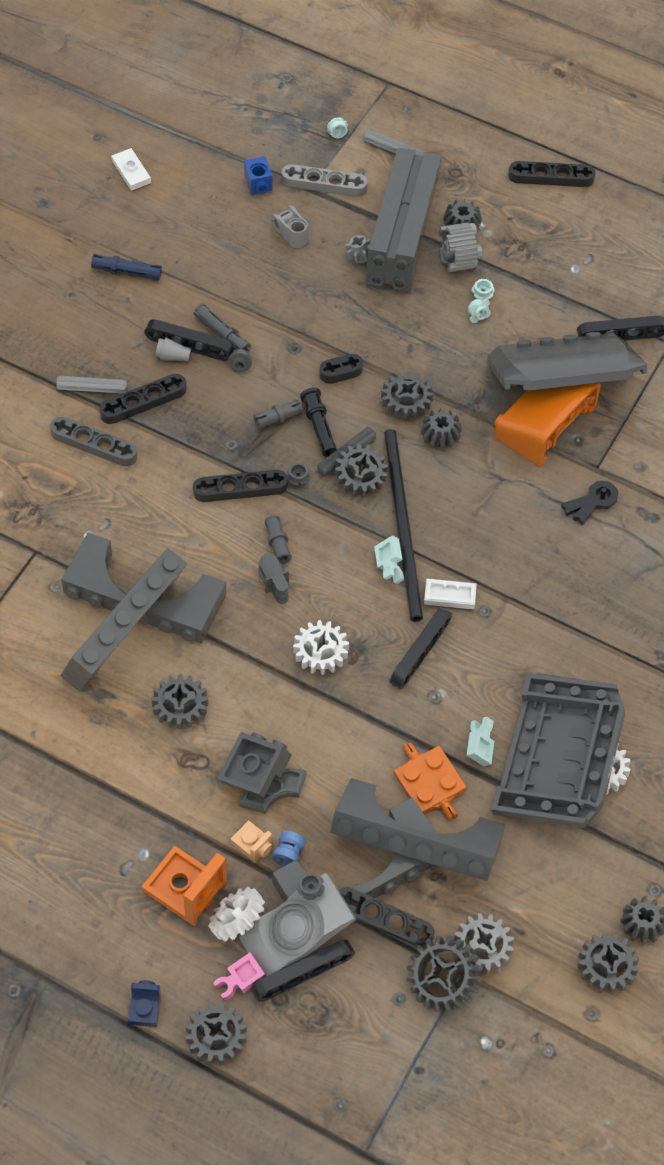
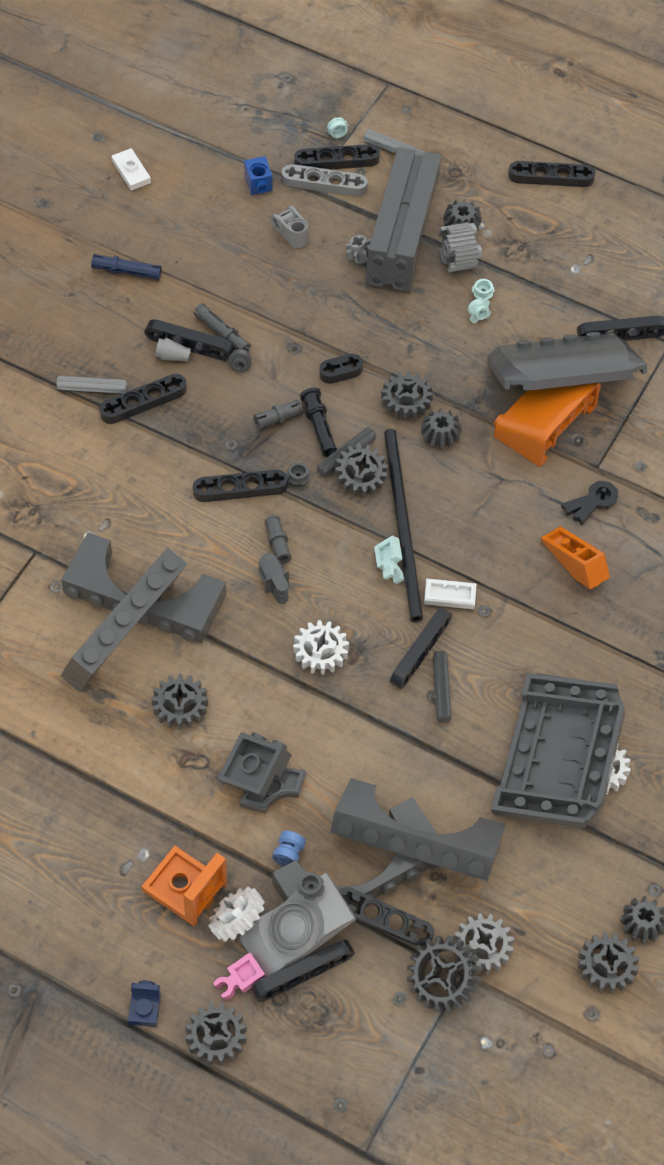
dark grey beam [50,417,137,466] -> none
light nougat bracket [230,820,273,863] -> none
orange plate [394,742,467,821] -> none
light aqua plate [466,717,495,767] -> none
none -> black beam [294,144,380,170]
none -> dark grey axle [433,651,451,722]
none -> orange slope [541,526,610,589]

